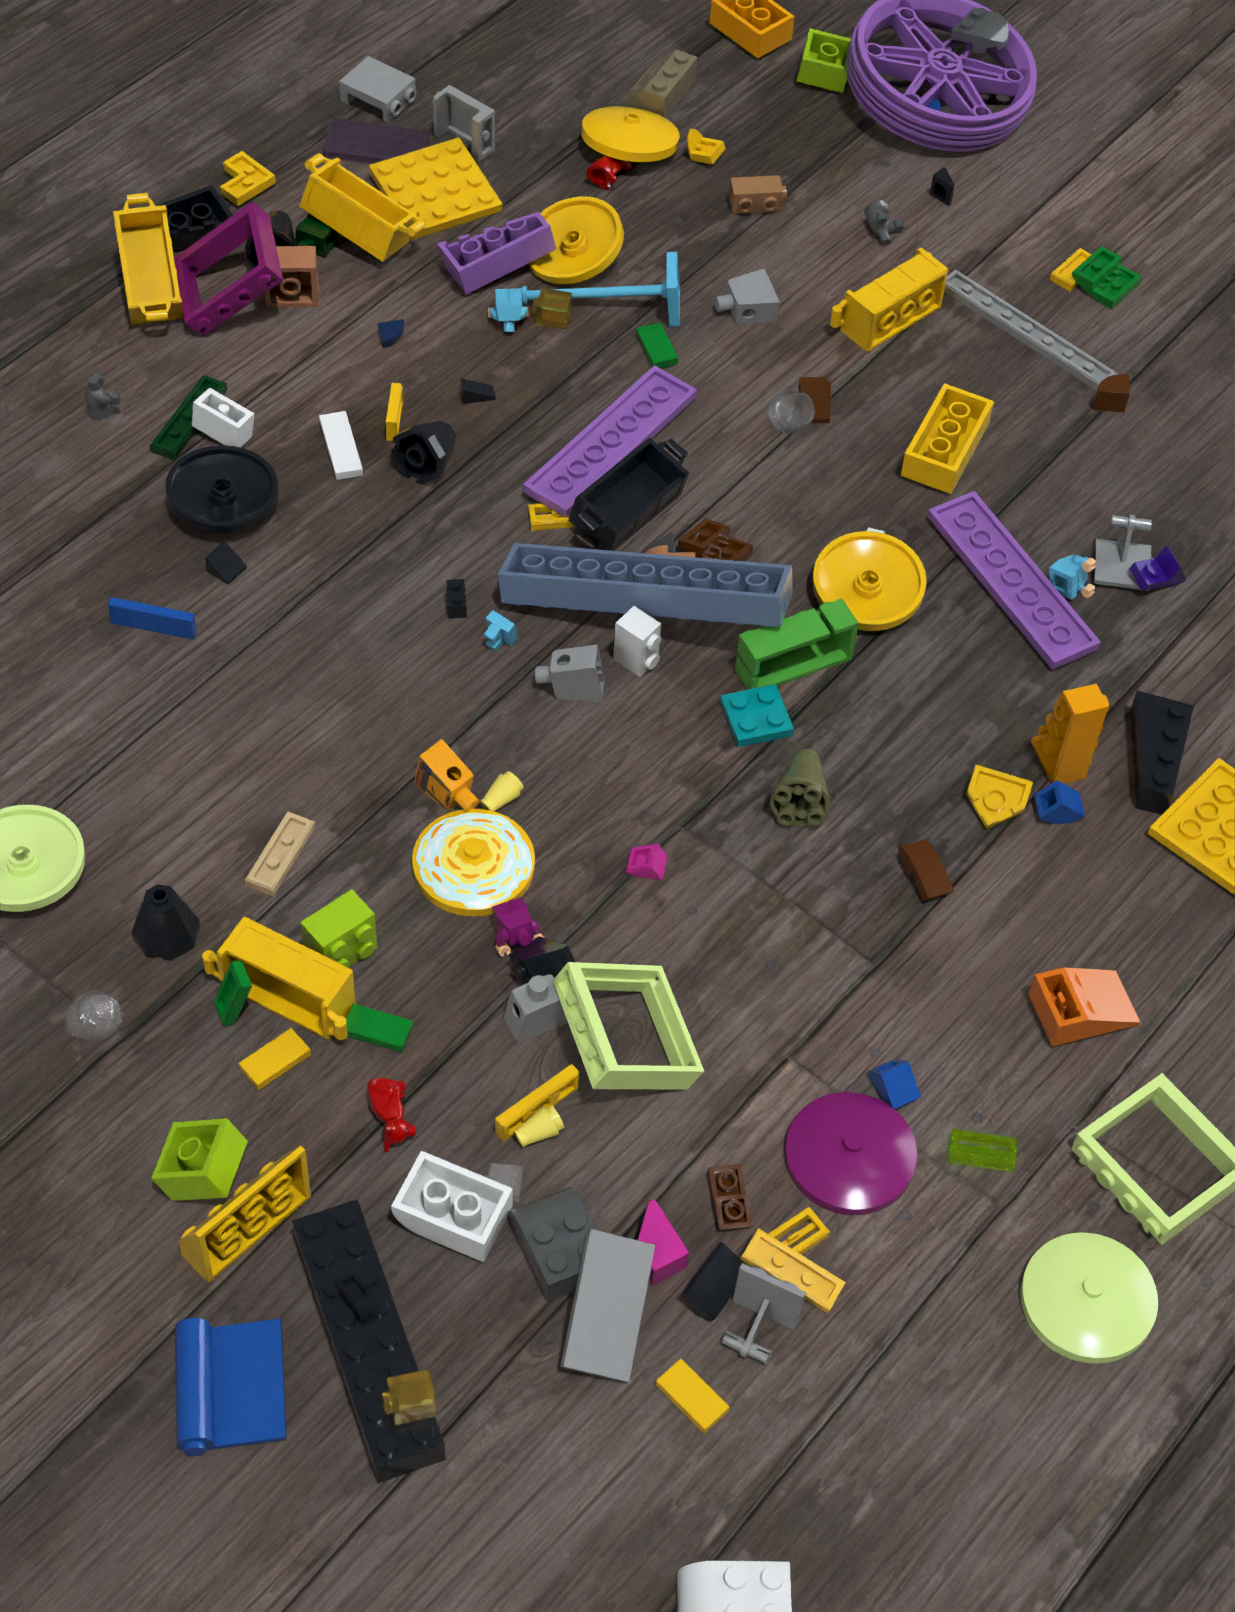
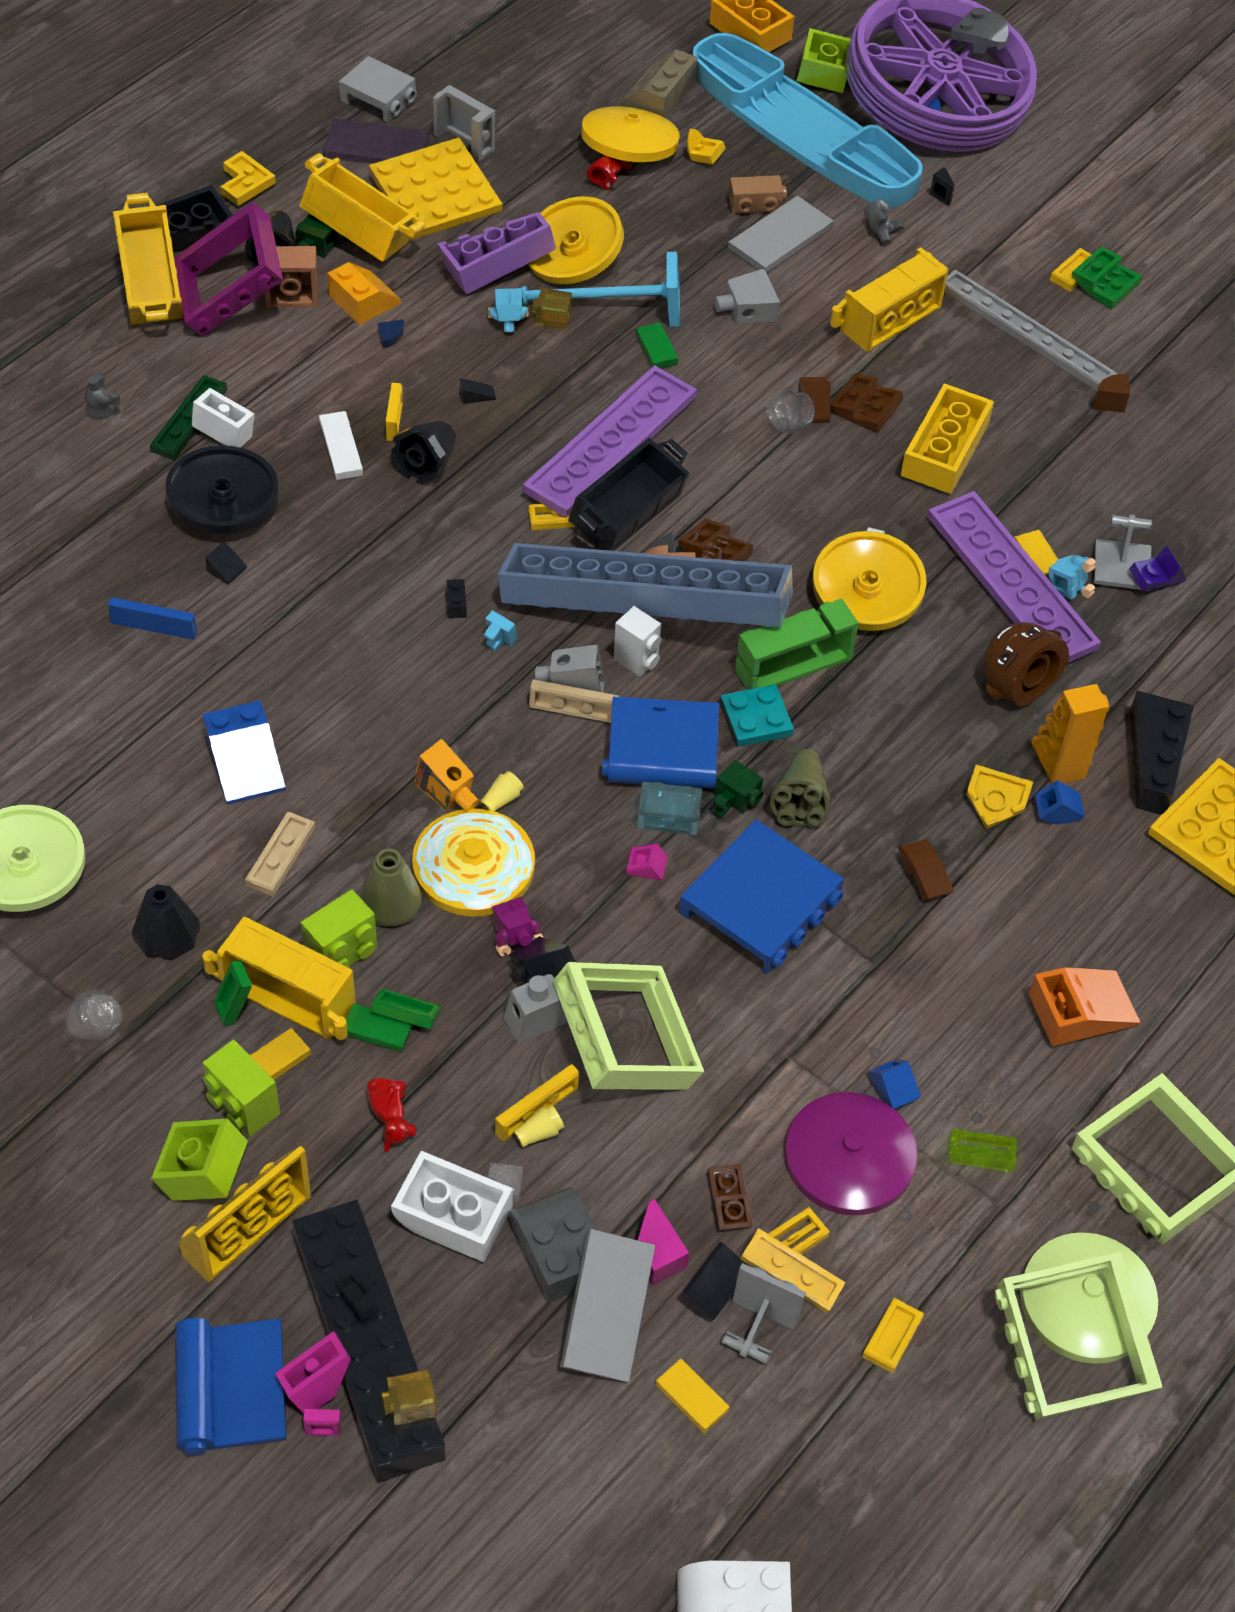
none -> slope [202,700,286,805]
none -> lime brick [202,1039,280,1138]
none -> dark pink slope [275,1331,351,1414]
none -> dark pink tile [303,1409,342,1436]
none -> light orange slope [327,262,402,325]
none -> olive cone [360,849,422,927]
none -> green tile [370,989,441,1029]
none -> tan tile [529,679,619,723]
none -> blue door [602,697,719,789]
none -> clear light blue brick [637,782,702,835]
none -> blue panel [679,819,844,975]
none -> medium azure piece [692,33,923,208]
none -> dark green brick [712,760,763,818]
none -> light grey tile [728,196,834,273]
none -> reddish brown slope [830,373,904,432]
none -> yellow tile [862,1298,924,1374]
none -> reddish brown piece [983,622,1069,707]
none -> yellowish green window [995,1251,1163,1420]
none -> yellow tile [1014,530,1059,579]

